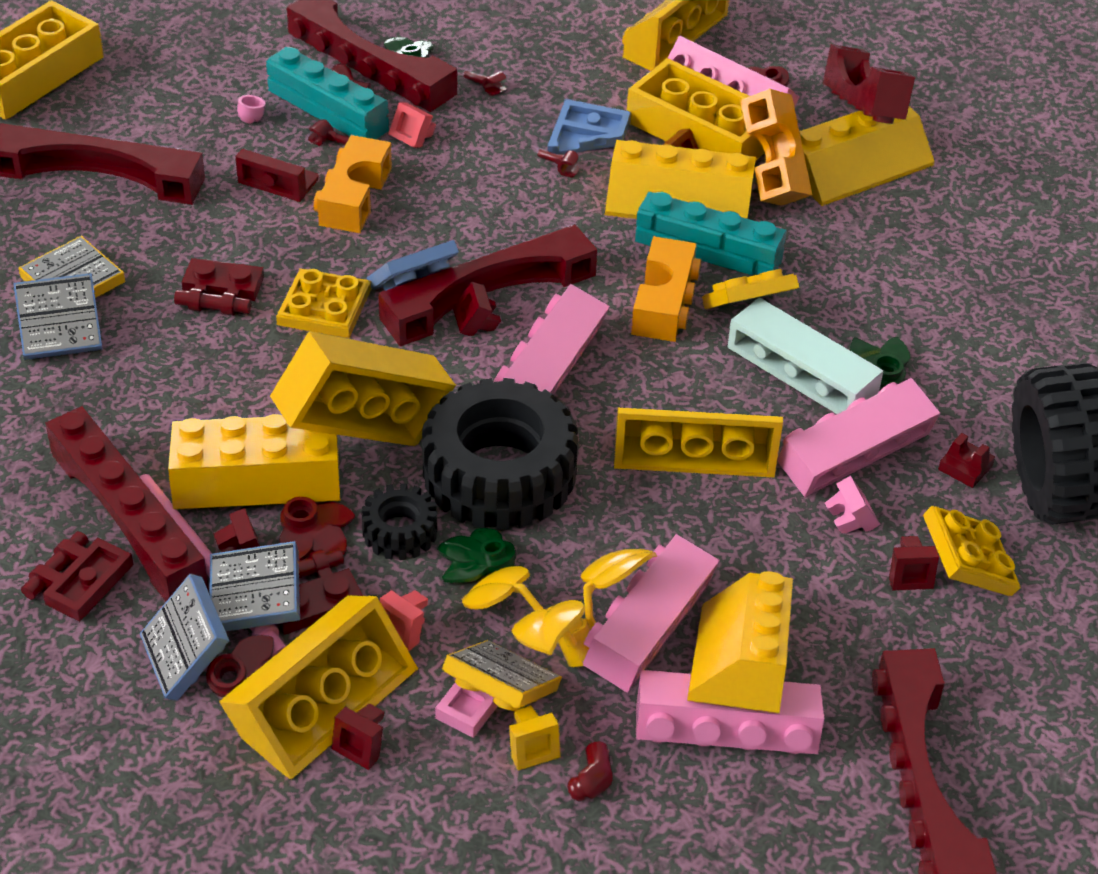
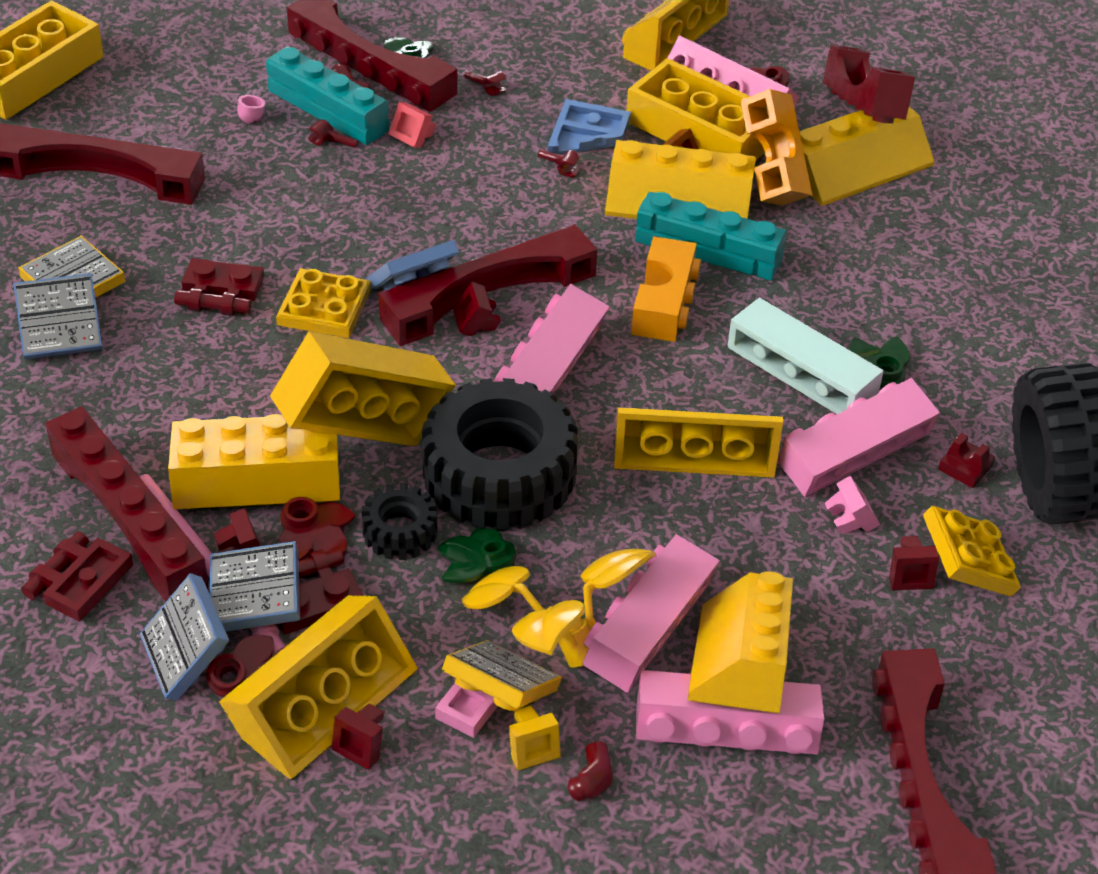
dark red panel [235,148,319,202] -> none
light orange arch [313,135,392,233] -> none
coral tile [379,590,428,651] -> none
yellow tile [702,269,799,309] -> none

